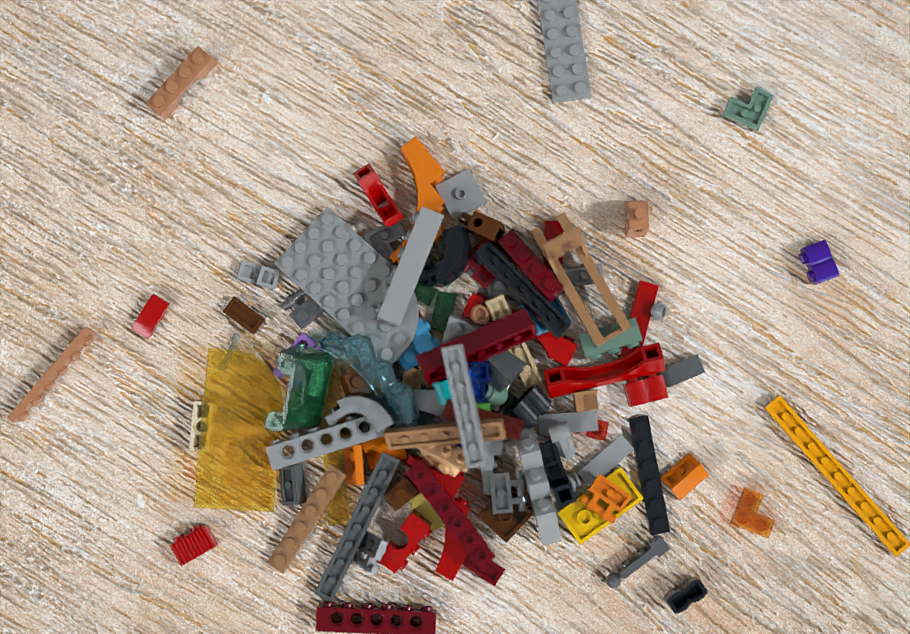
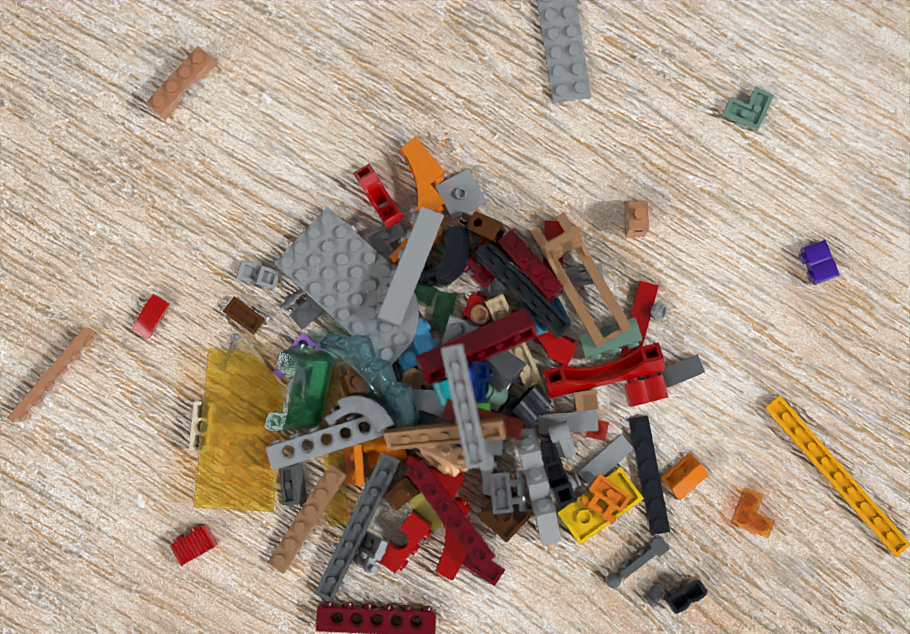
none -> dark grey bush [642,580,668,607]

